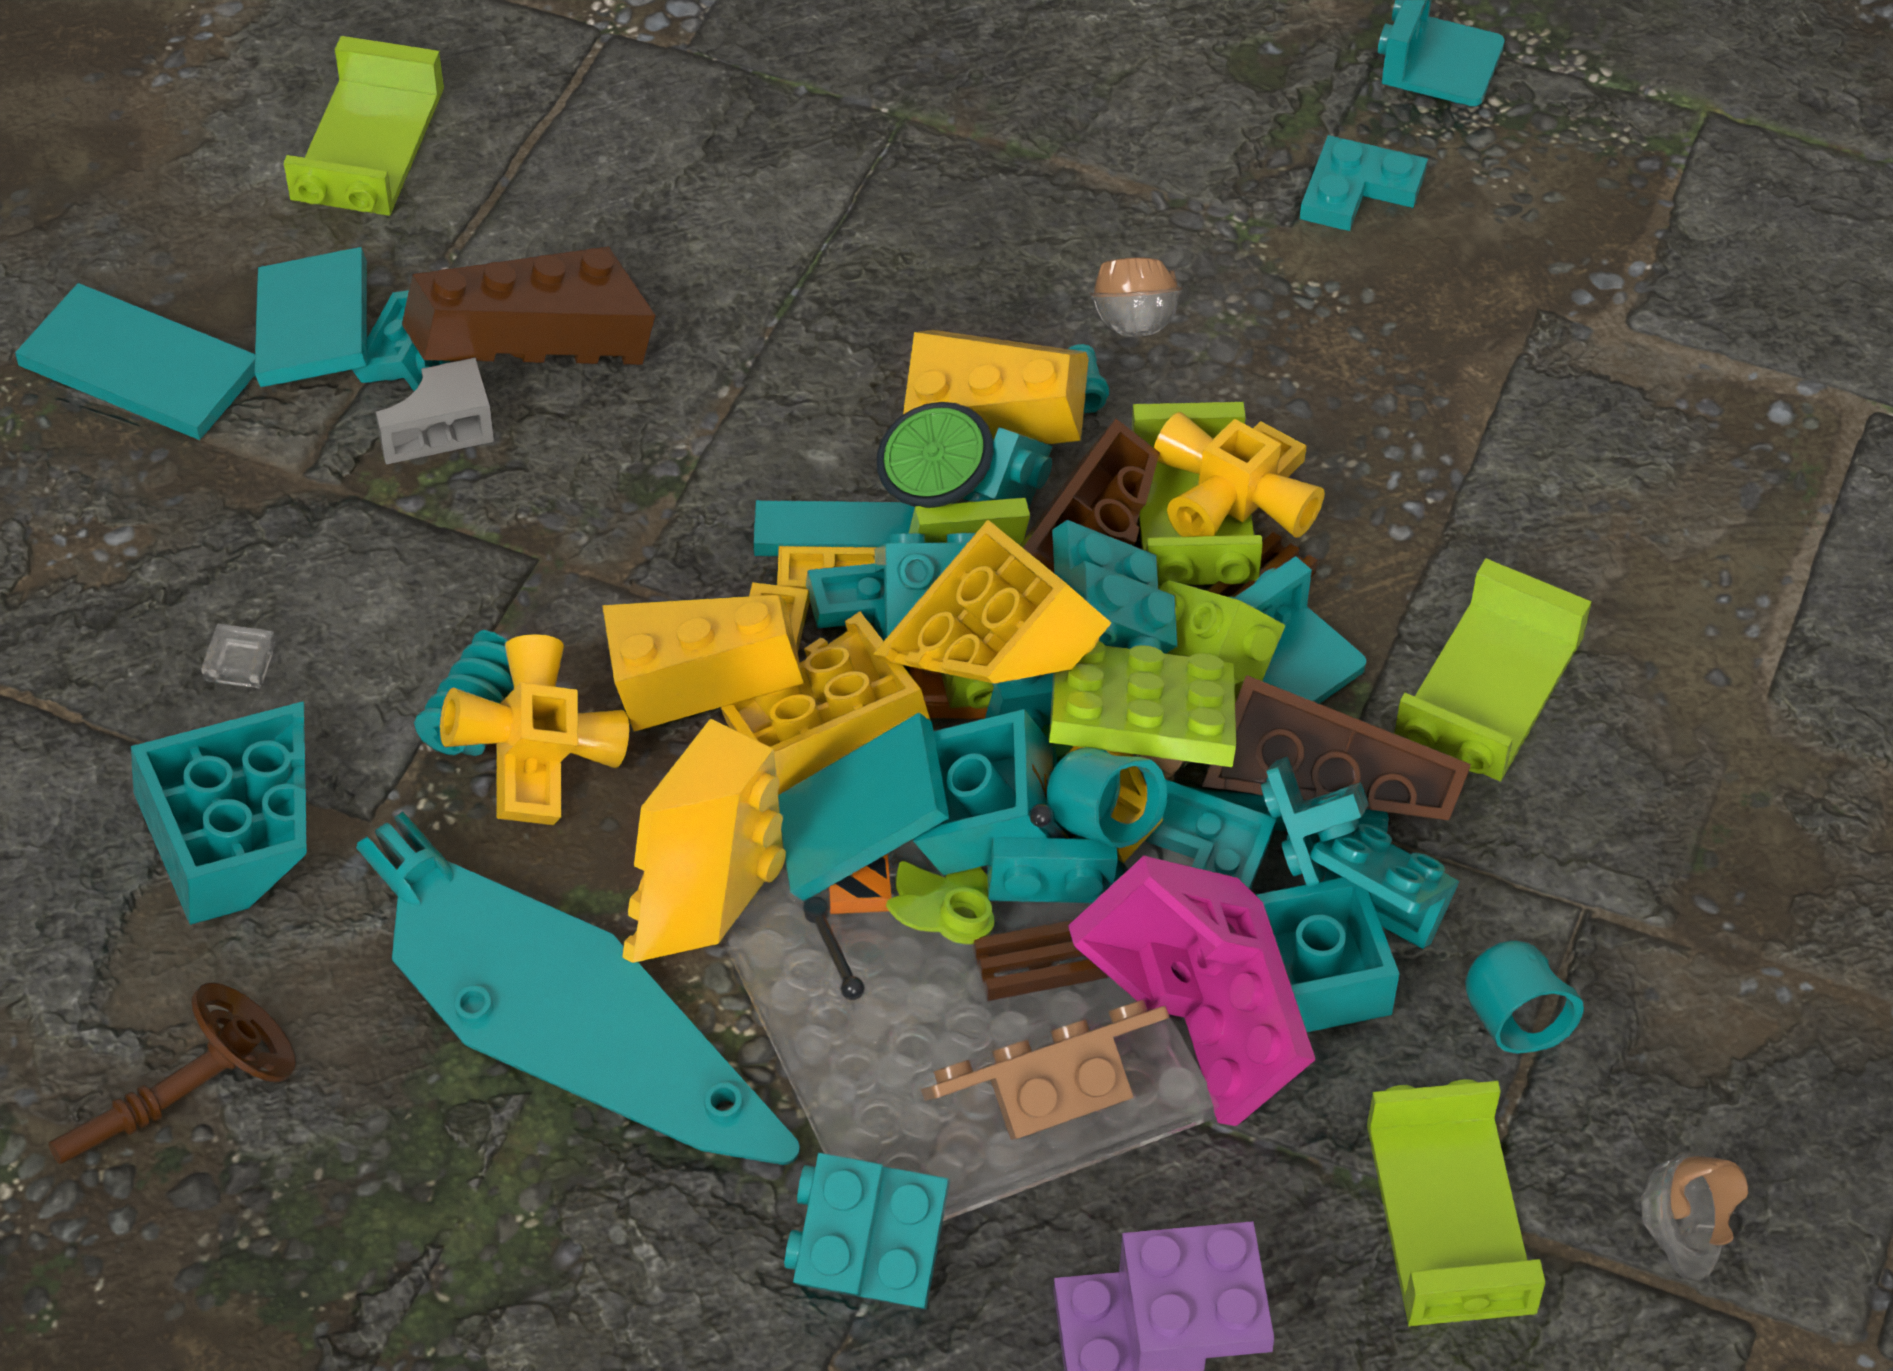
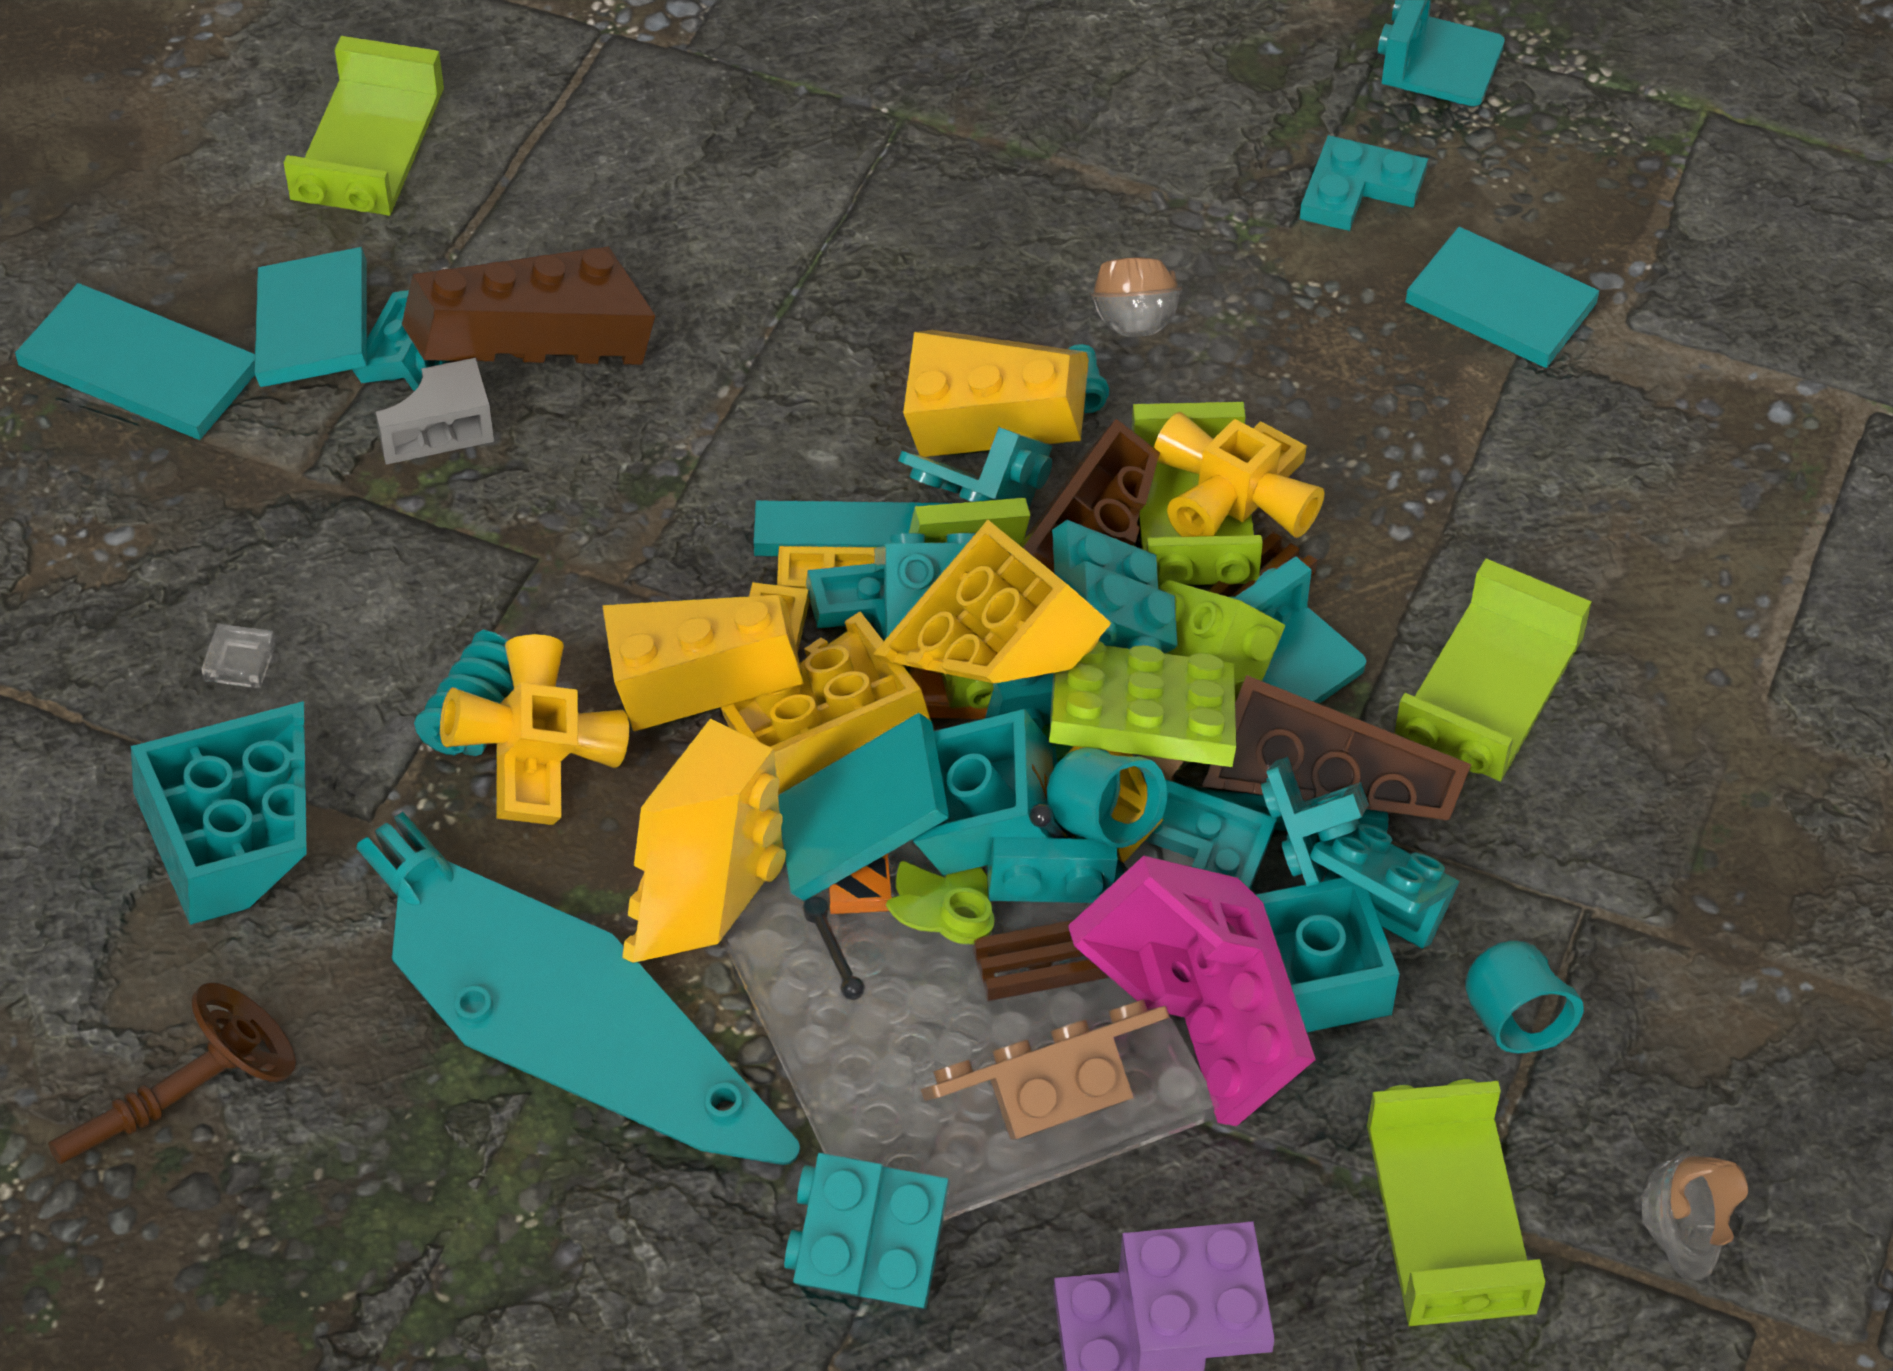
bright green wheel [877,402,994,508] -> none
none -> teal tile [1405,227,1599,368]

